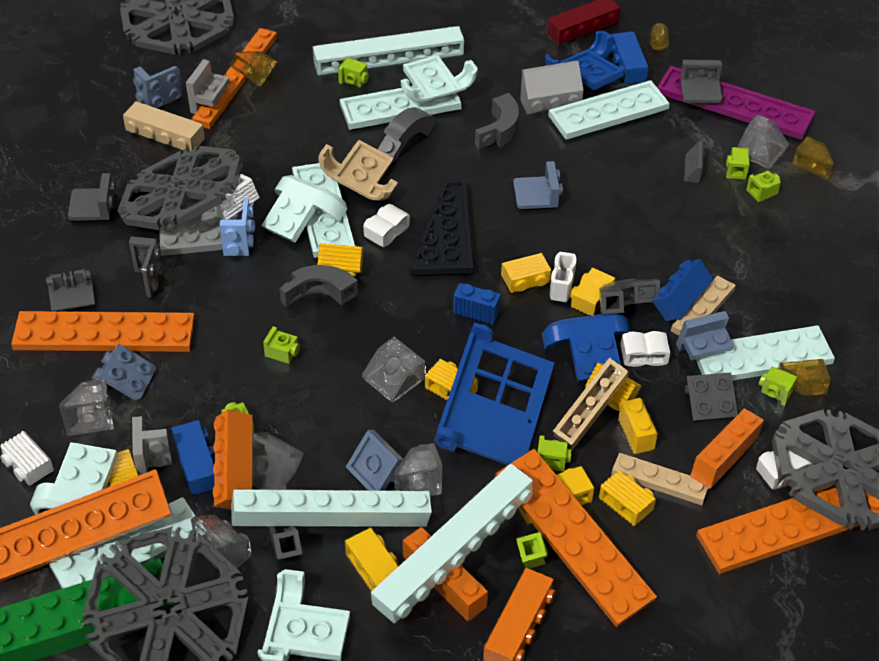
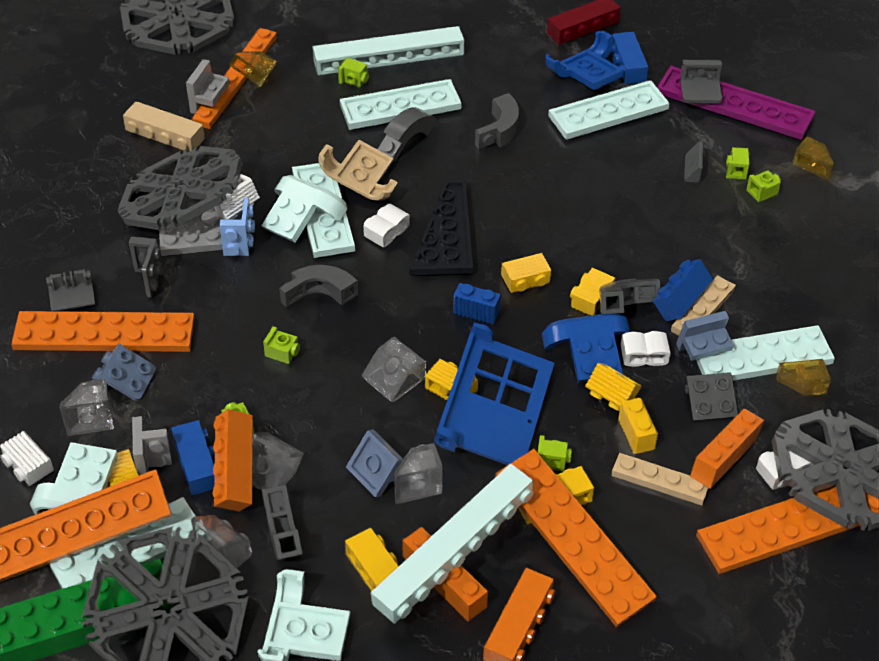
dark grey bracket [68,173,116,220] -> none
sand blue bracket [133,66,183,108] -> none
light aqua brick [231,490,431,527] -> none
yellow brick [318,243,364,276] -> none
light aqua piece [401,55,478,103] -> none
sand blue bracket [513,161,563,209] -> none
lime brick [516,532,548,569] -> none
light grey slope [520,61,583,114] -> none
white brick [550,252,576,302] -> none
tan brick [553,358,628,450] -> none
yellow brick [599,470,656,526] -> none
clear yellow brick [650,23,669,50] -> none
clear slope [737,114,789,169] -> none
lime brick [759,366,797,406] -> none

